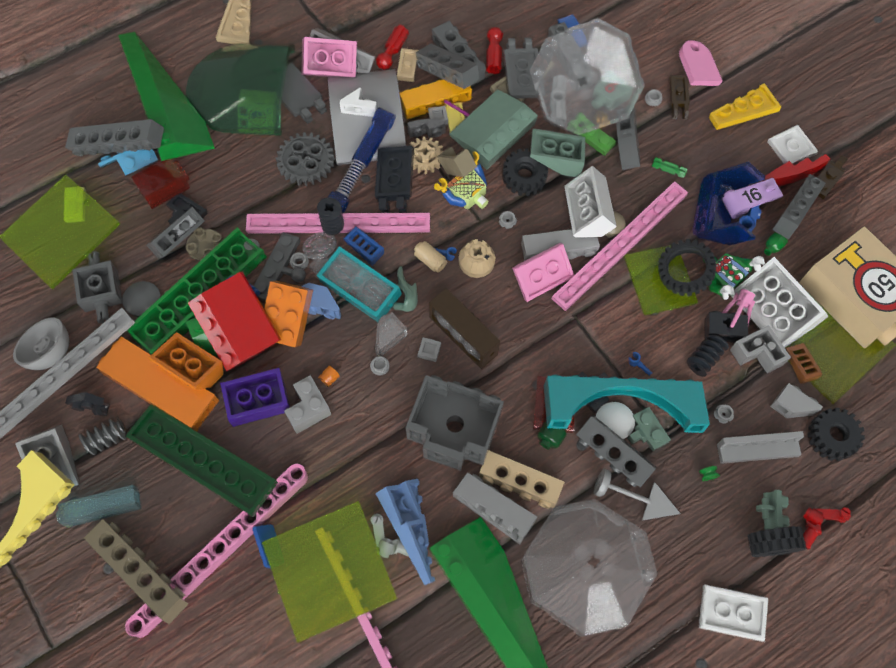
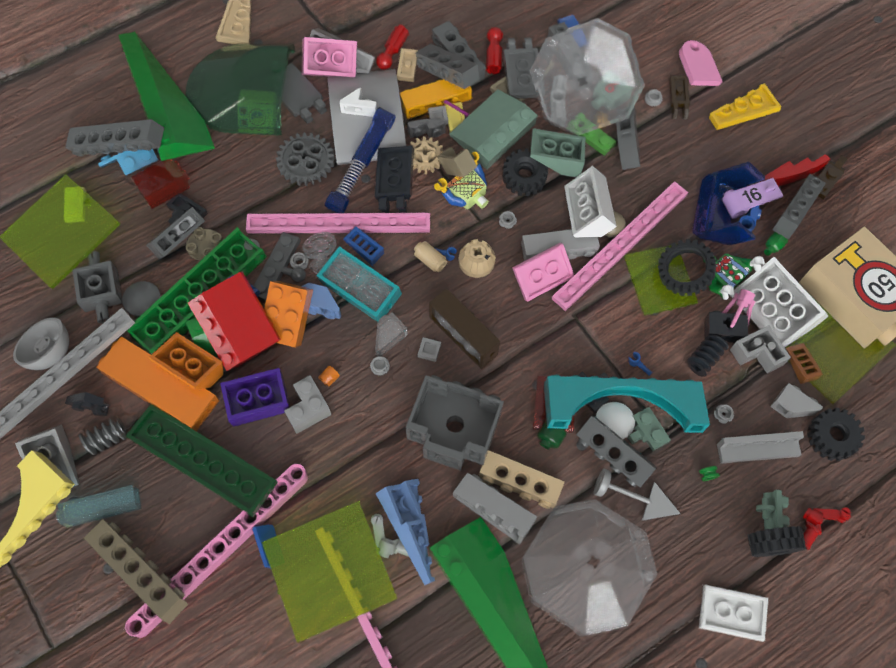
black piece [317,197,344,235] -> none
sand green piece [394,266,418,312] -> none
green axle [652,157,687,178] -> none
white tile [767,125,818,165] -> none

